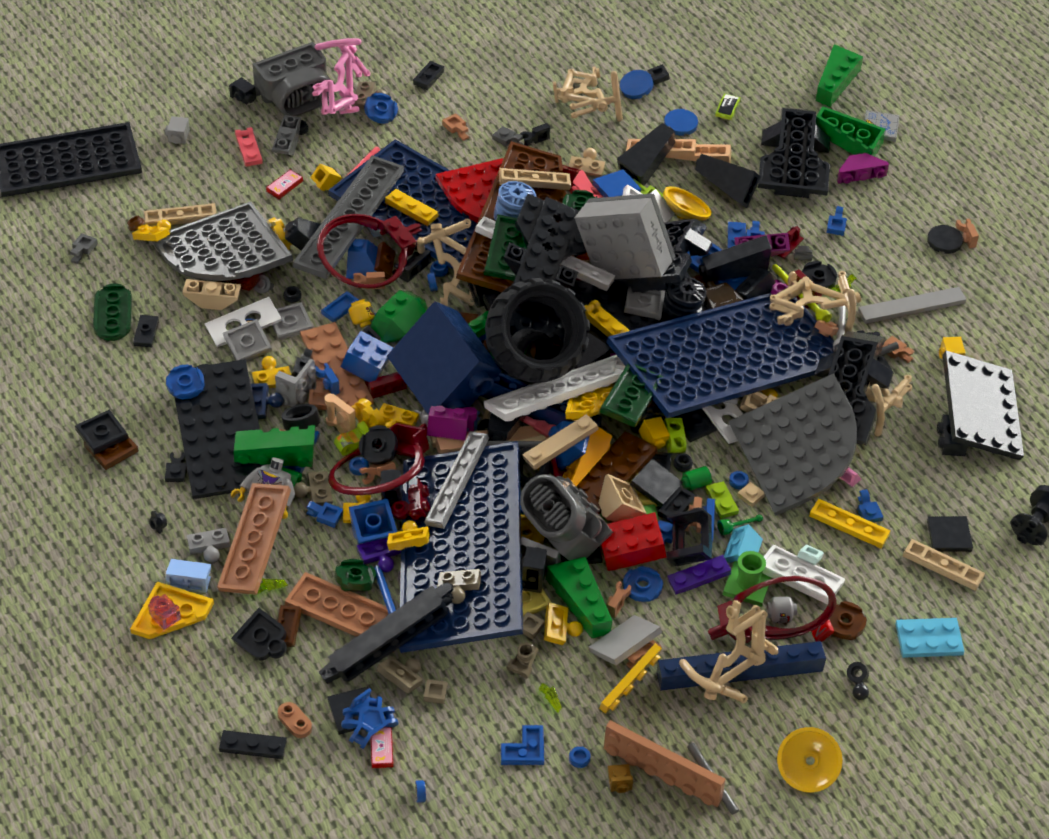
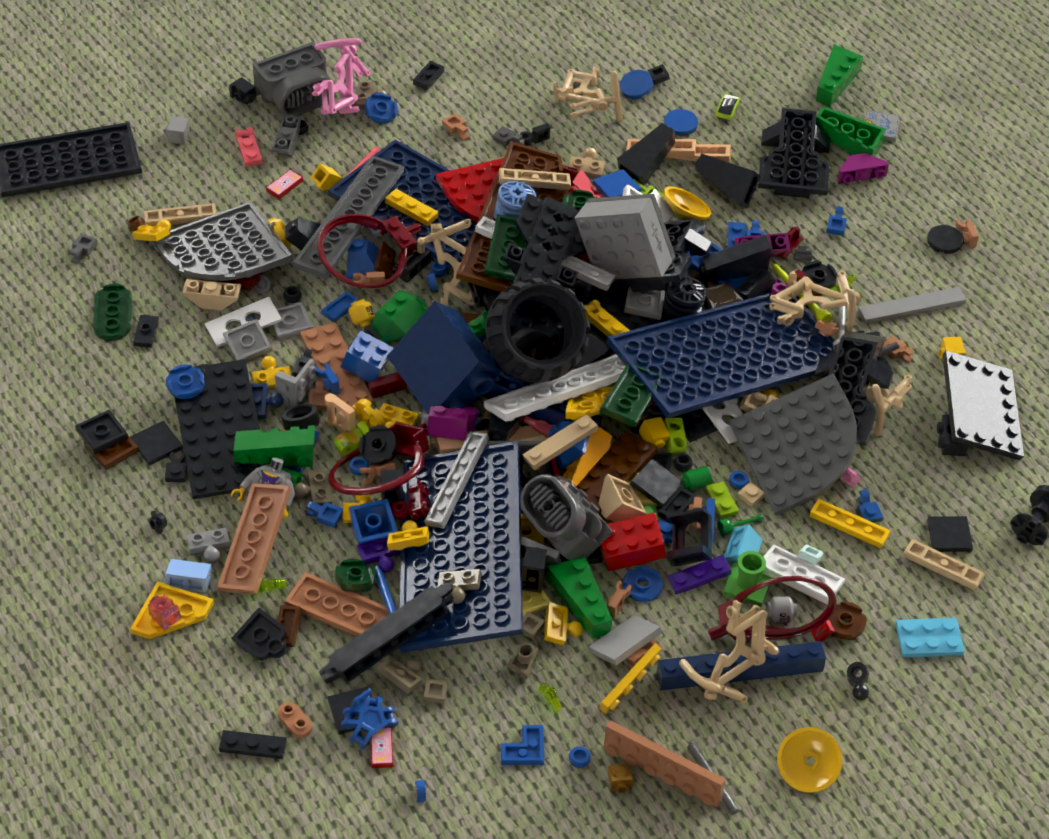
none -> black tile [130,421,183,466]

